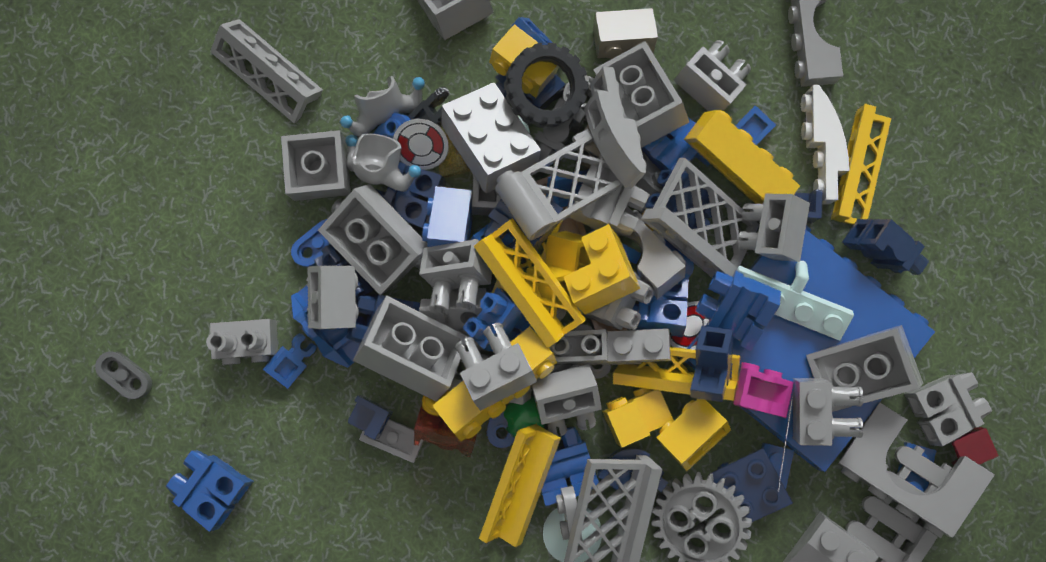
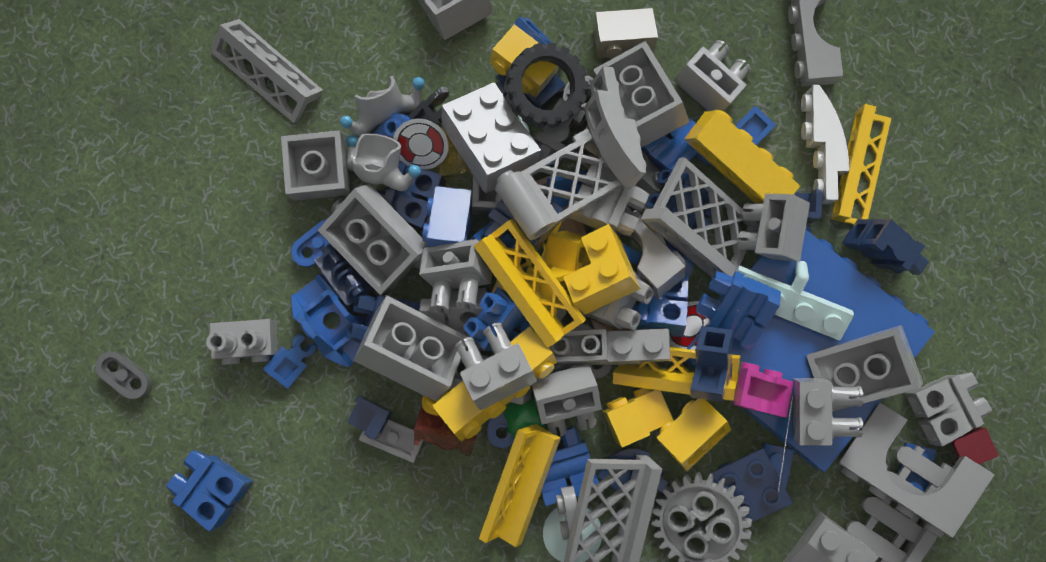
light grey brick [306,266,358,329] -> none

